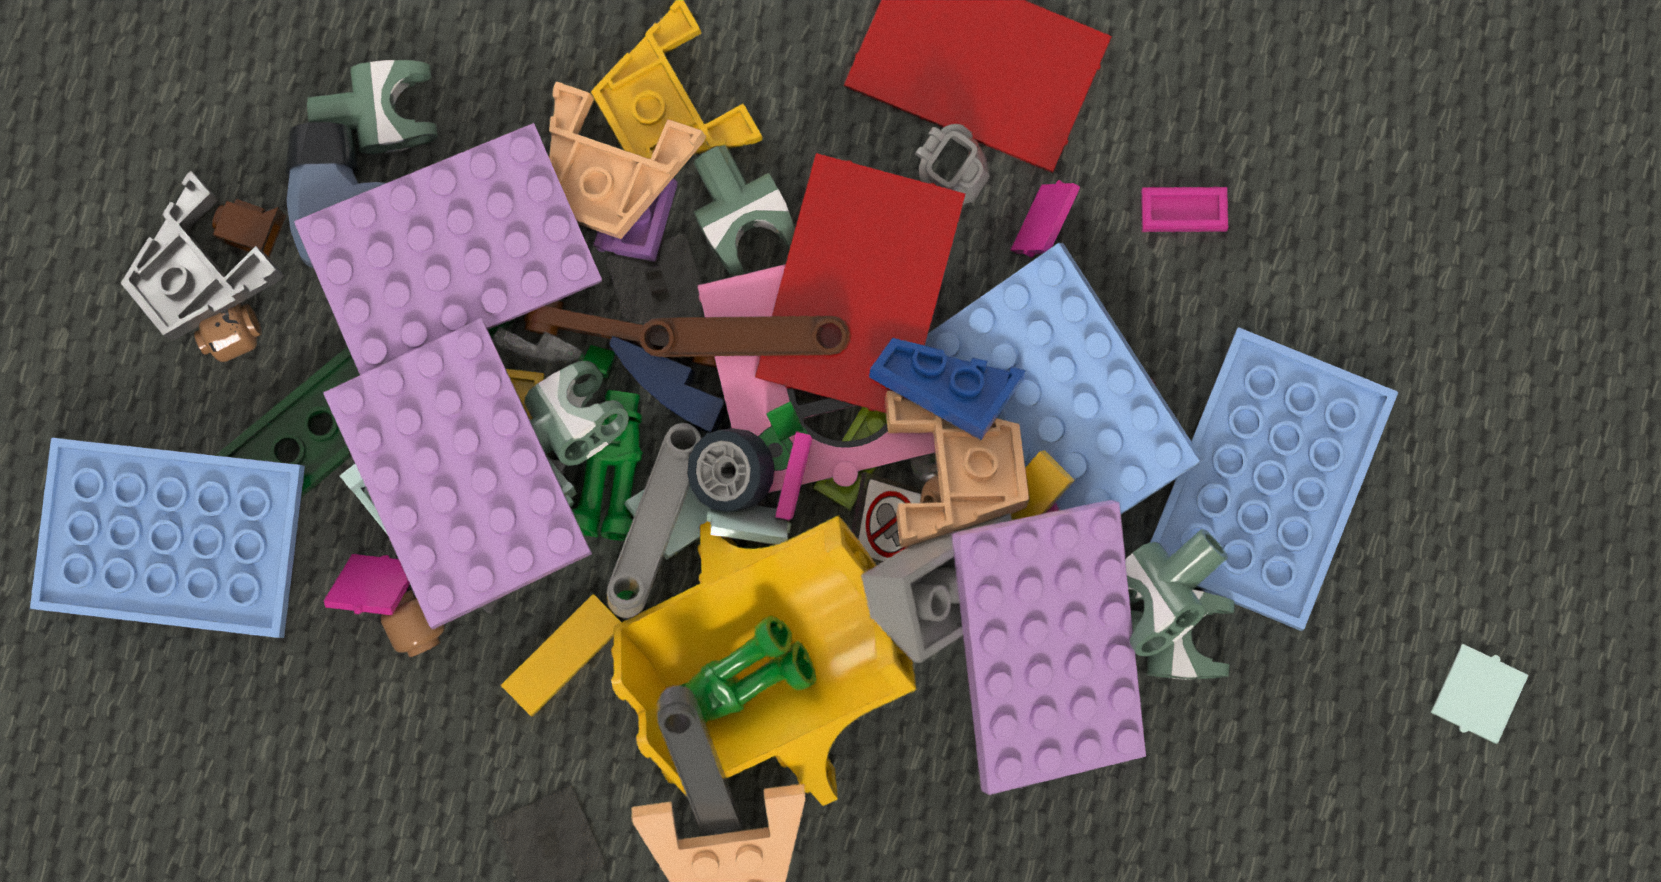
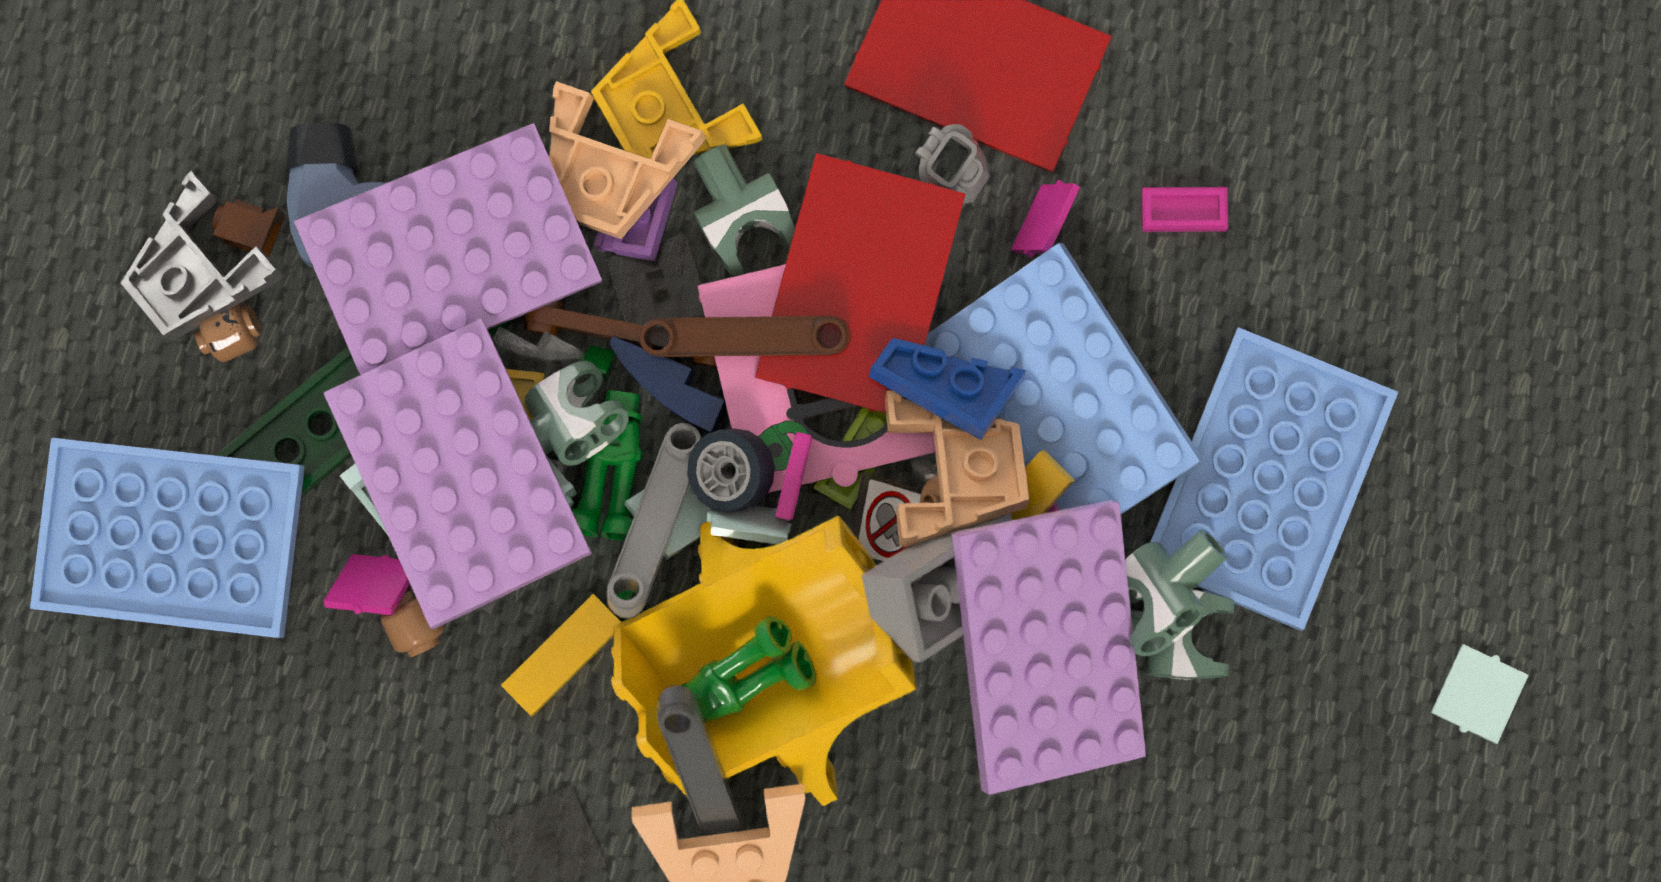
sand green connector [307,60,438,154] -> none
green piece [766,402,804,442] -> none

